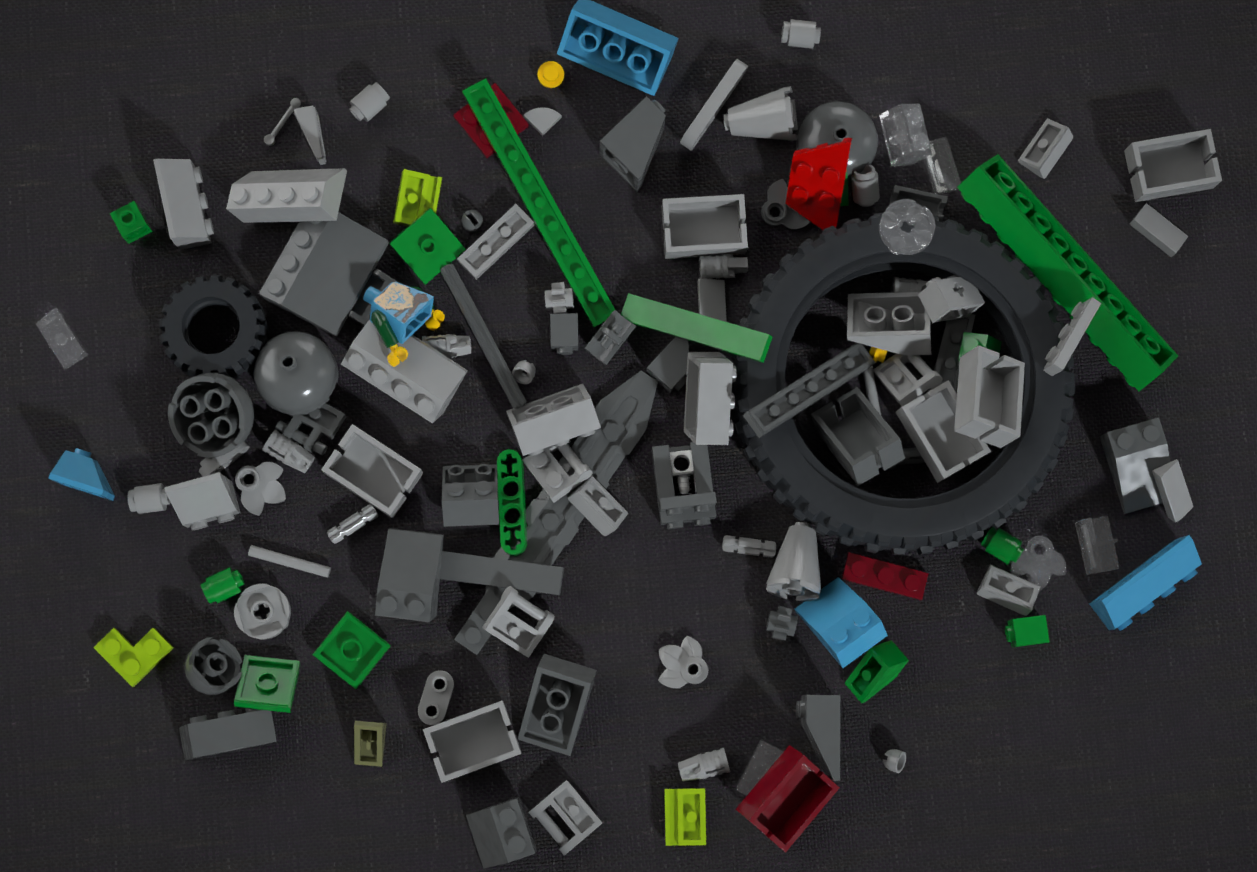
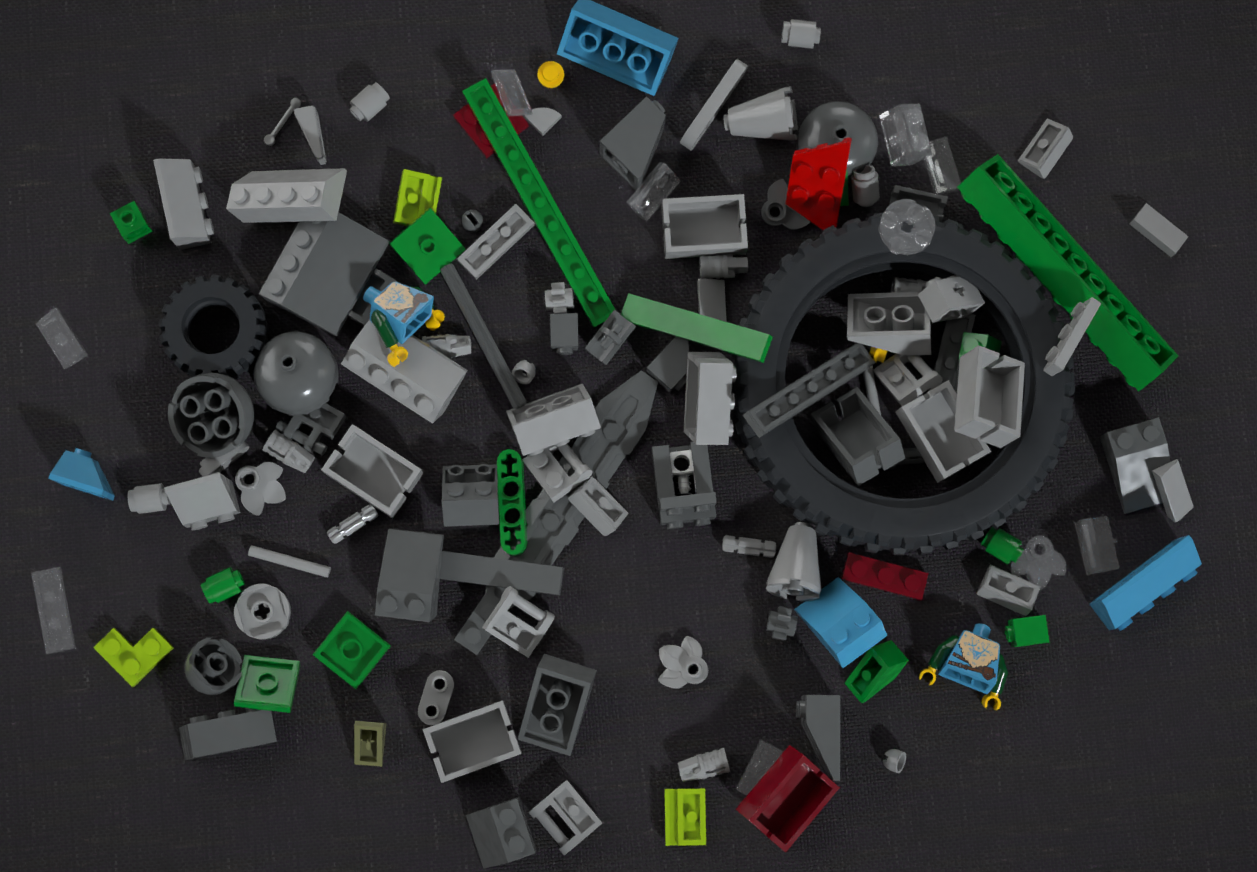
light grey piece [1124,129,1222,202] -> none
none -> clear tile [31,567,76,654]
none -> clear tile [491,69,533,116]
none -> clear plate [626,162,680,221]
none -> torso [919,623,1008,710]

